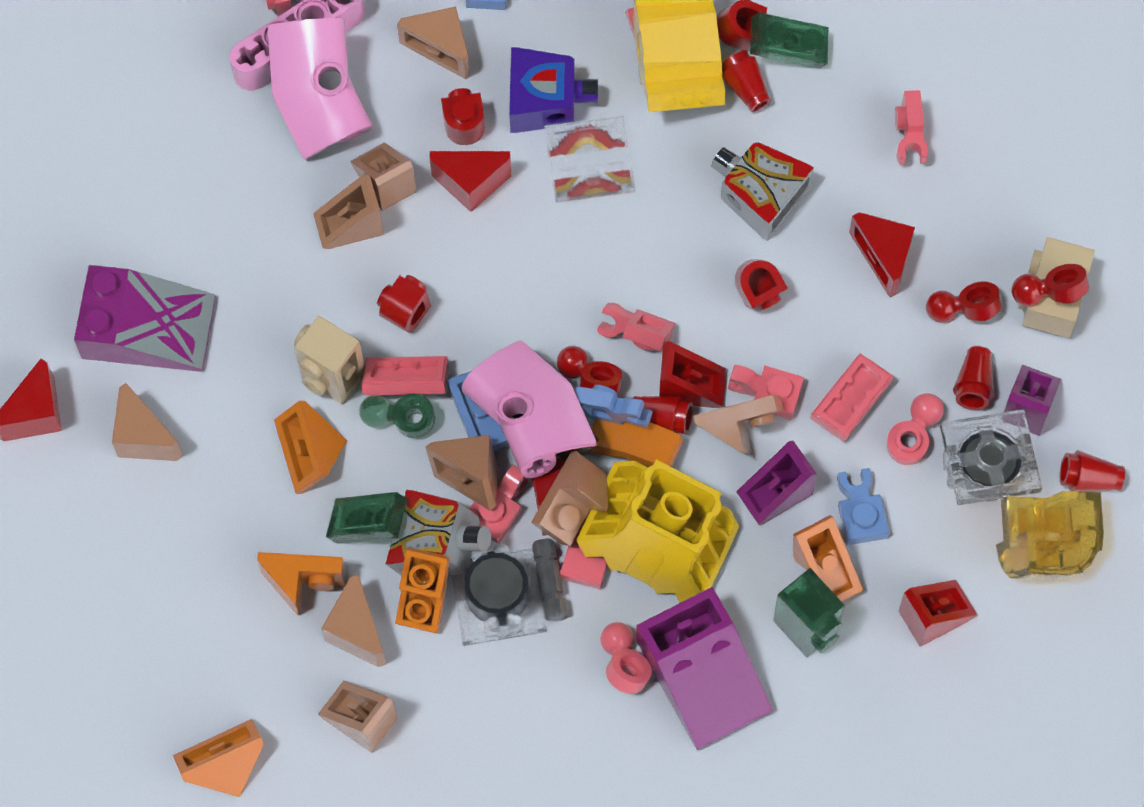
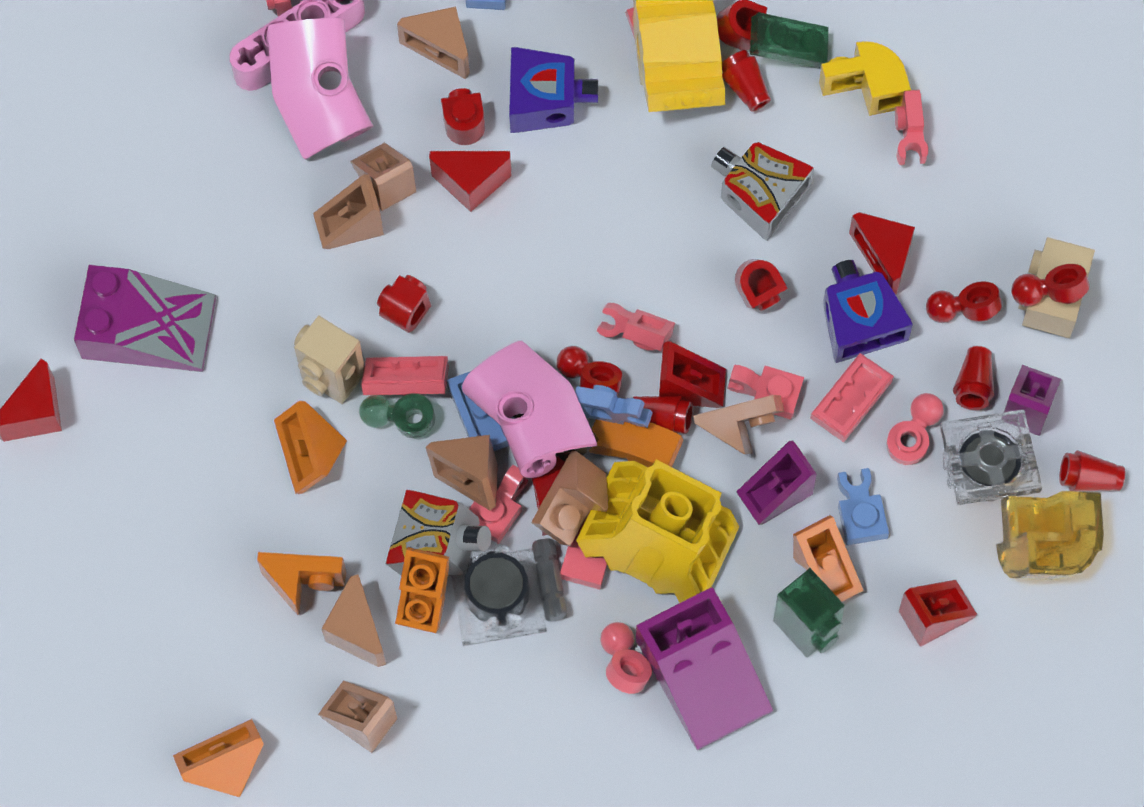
nougat slope [112,383,183,461] -> none
clear green plate [326,492,407,544] -> none
clear slope [544,116,635,203] -> none
none -> yellow brick [819,41,911,116]
none -> dark purple torso [823,260,913,363]

